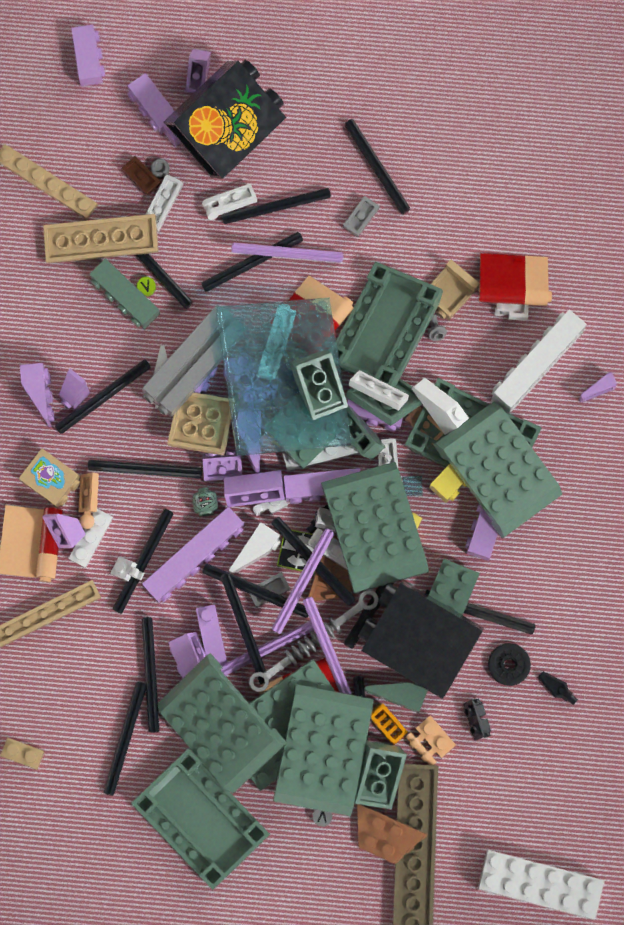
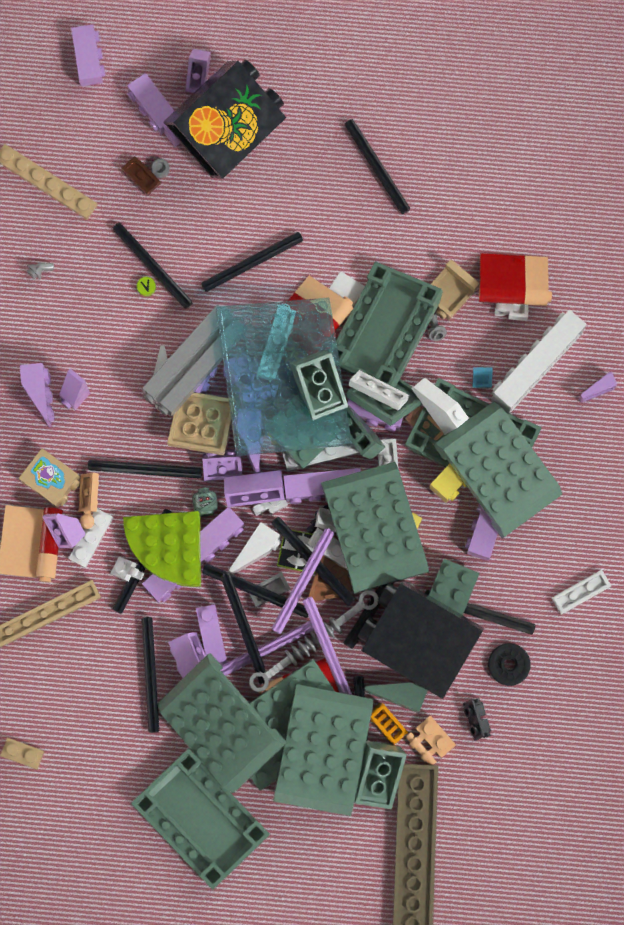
tan plate [43,214,159,264] -> none
black axle [55,359,151,434] -> none
sand green brick [90,258,160,330] -> none
black axle [103,682,146,796] -> none
white plate [145,174,184,233] -> none
white plate [202,183,257,220] -> none
black axle [222,188,331,224] -> none
lavender axle [231,242,343,263] -> none
light grey tile [313,810,332,827] -> none
light grey plate [343,196,380,237] -> none
nougat wing [357,804,427,864] -> none
clear light blue tile [402,476,423,496] -> none
white brick [477,850,604,920] -> none
black piece [538,671,578,705] -> none
none -> light grey plate [27,263,54,279]
none -> lime plate [123,511,201,587]
none -> white sticker [329,272,365,306]
none -> medium azure plate [472,367,493,388]
none -> white tile [551,570,611,615]

